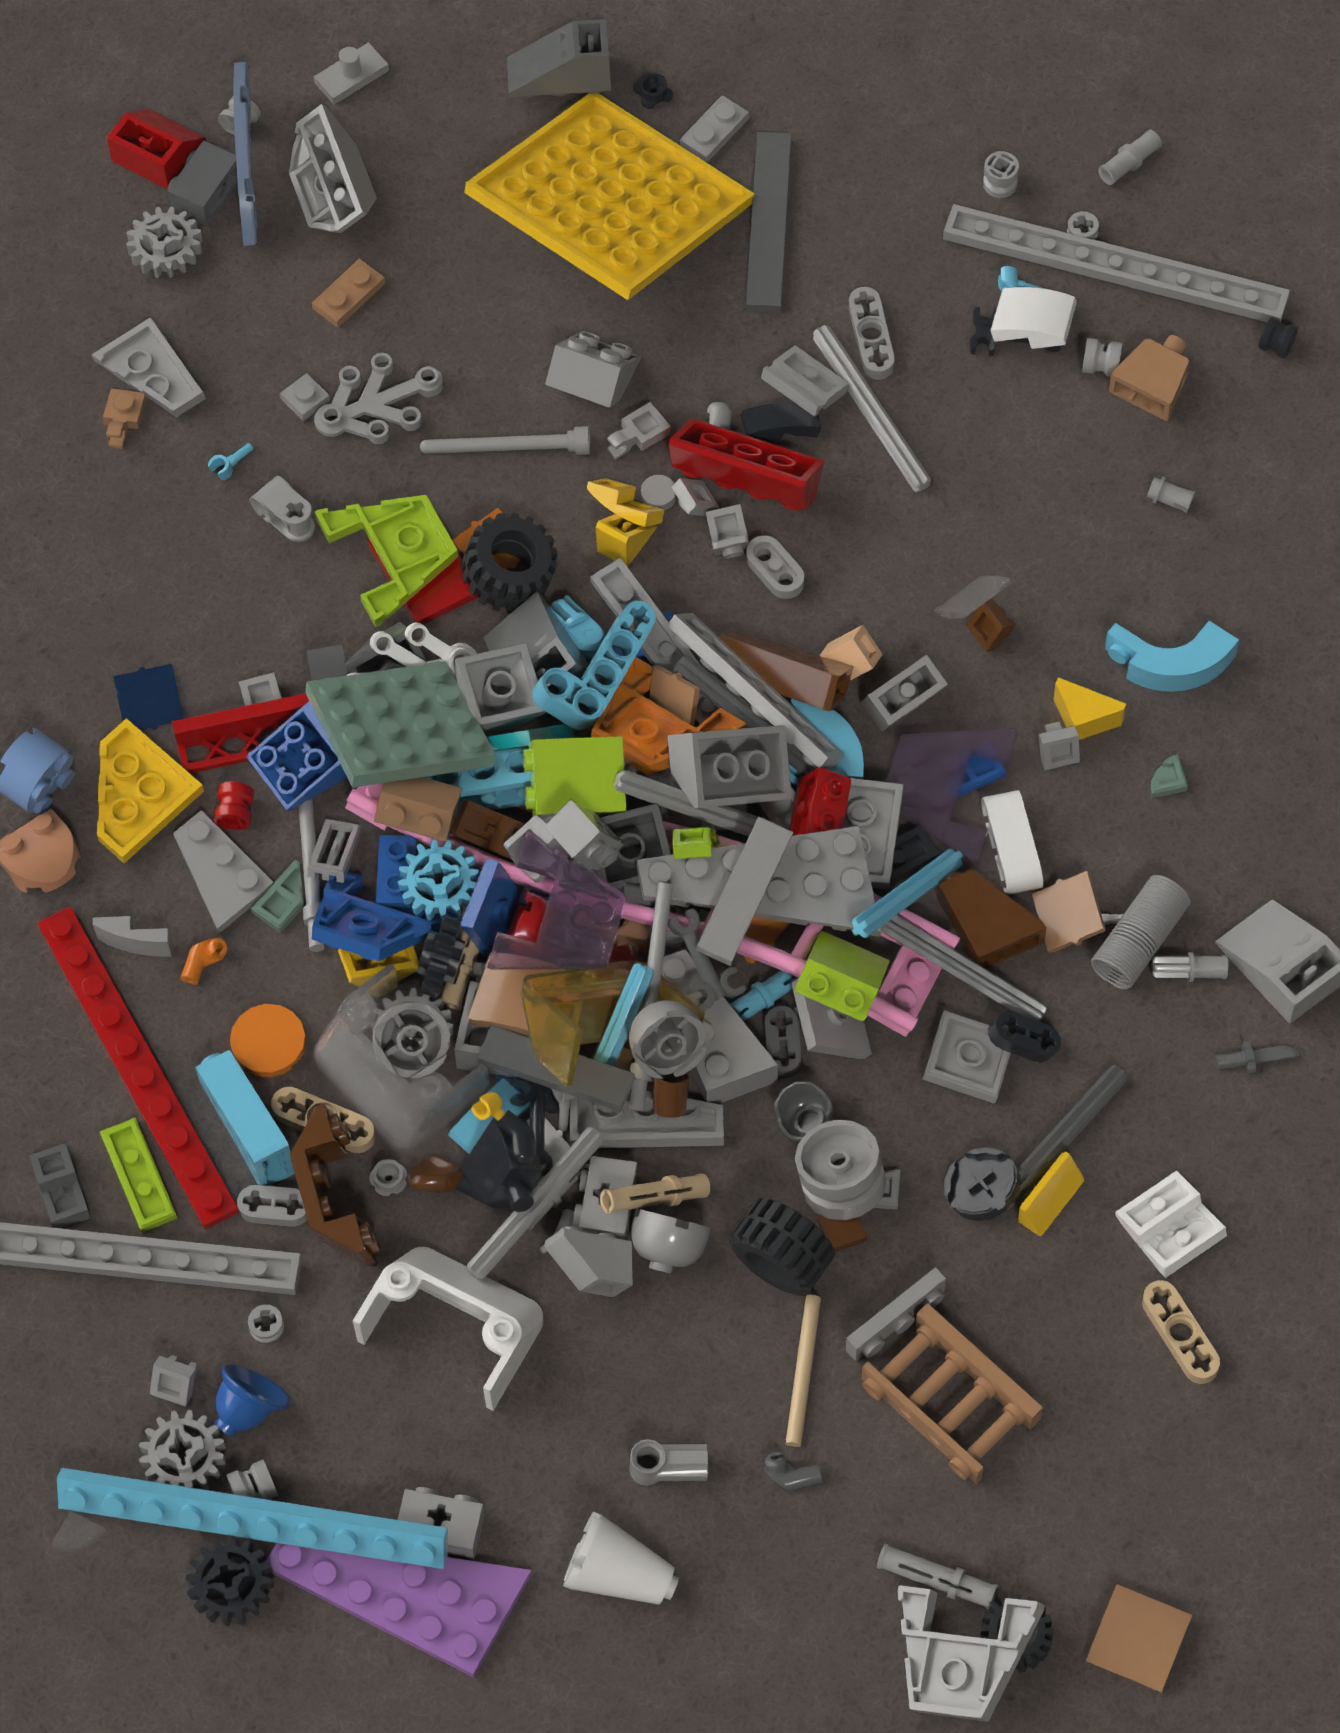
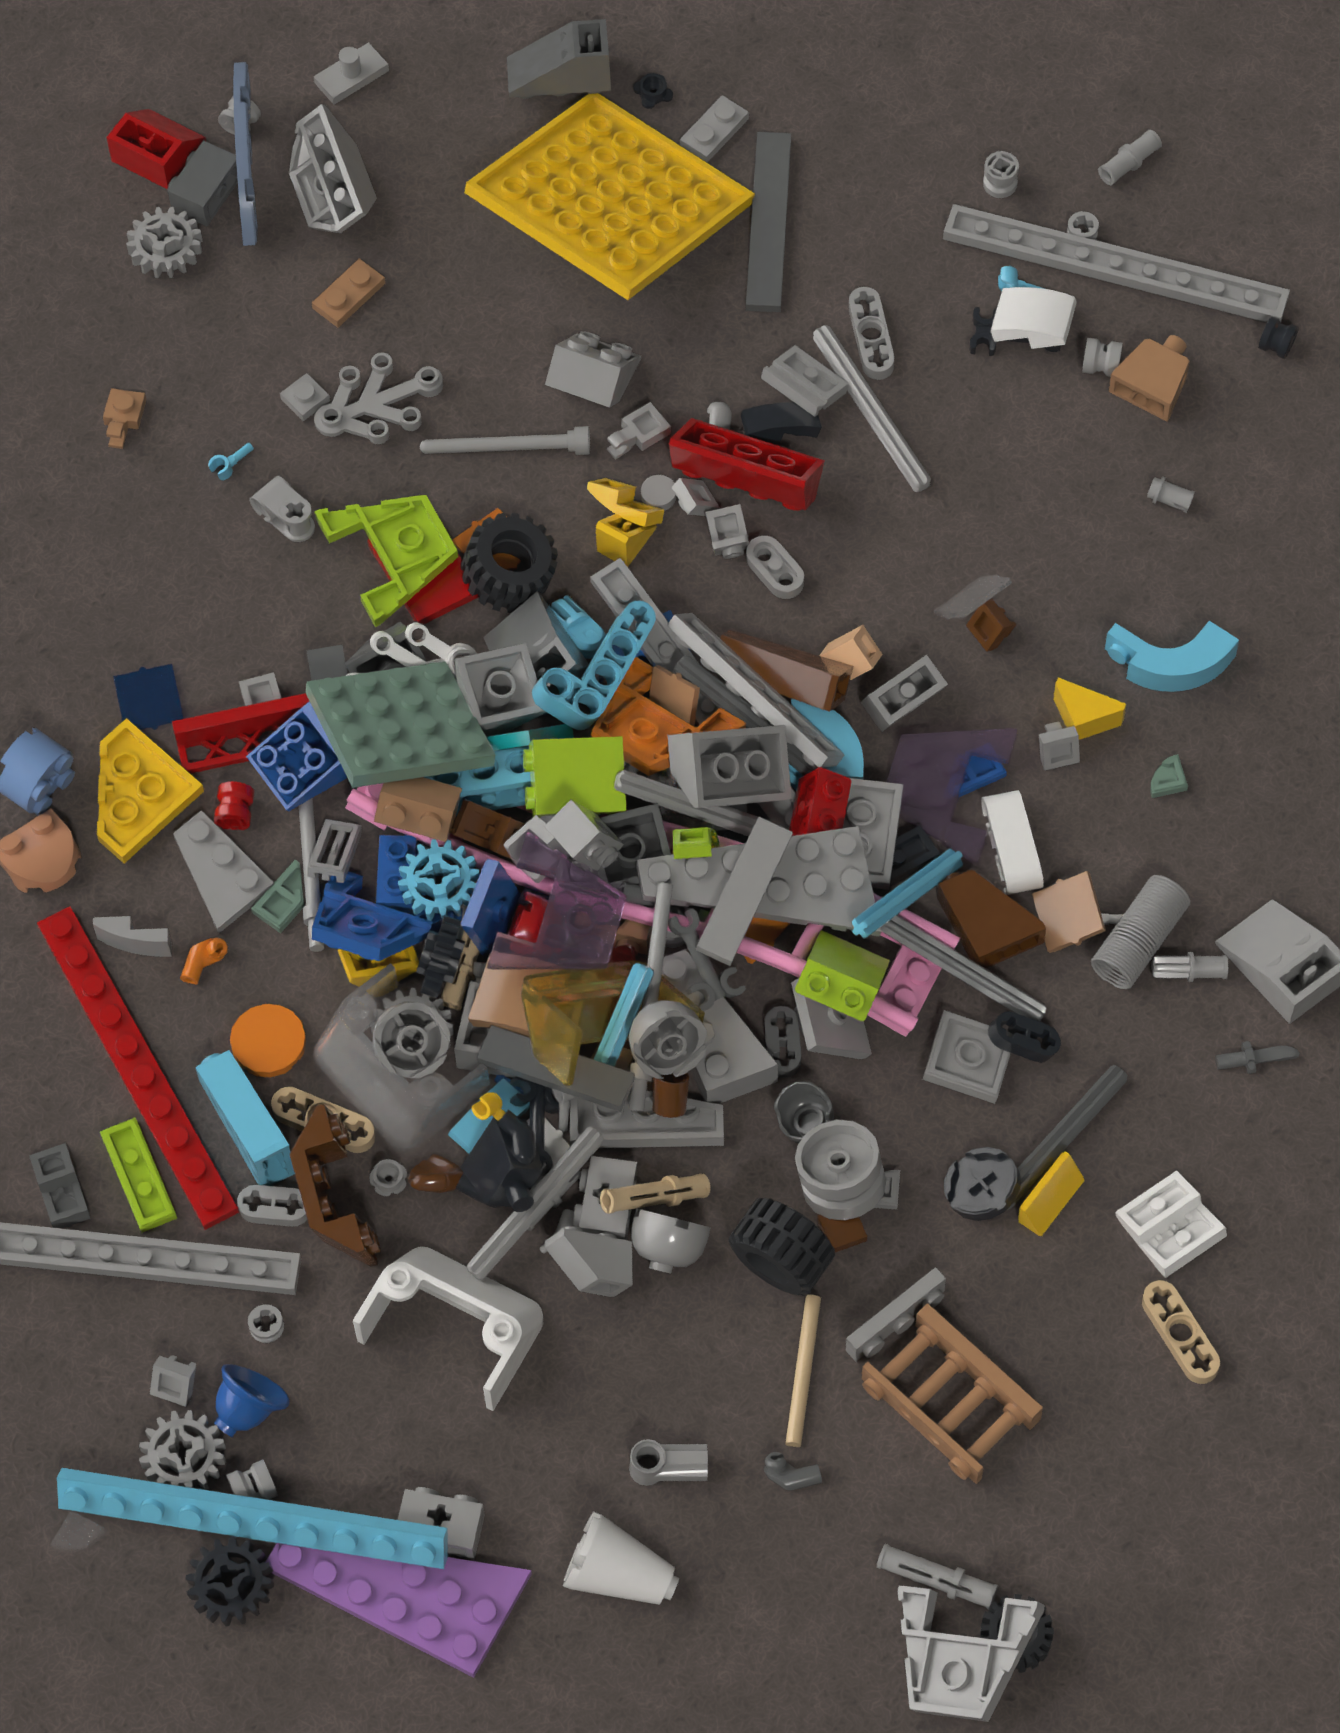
light grey wing [92,318,206,417] -> none
medium azure pin [730,970,798,1022] -> none
medium nougat slope [1086,1584,1193,1693] -> none

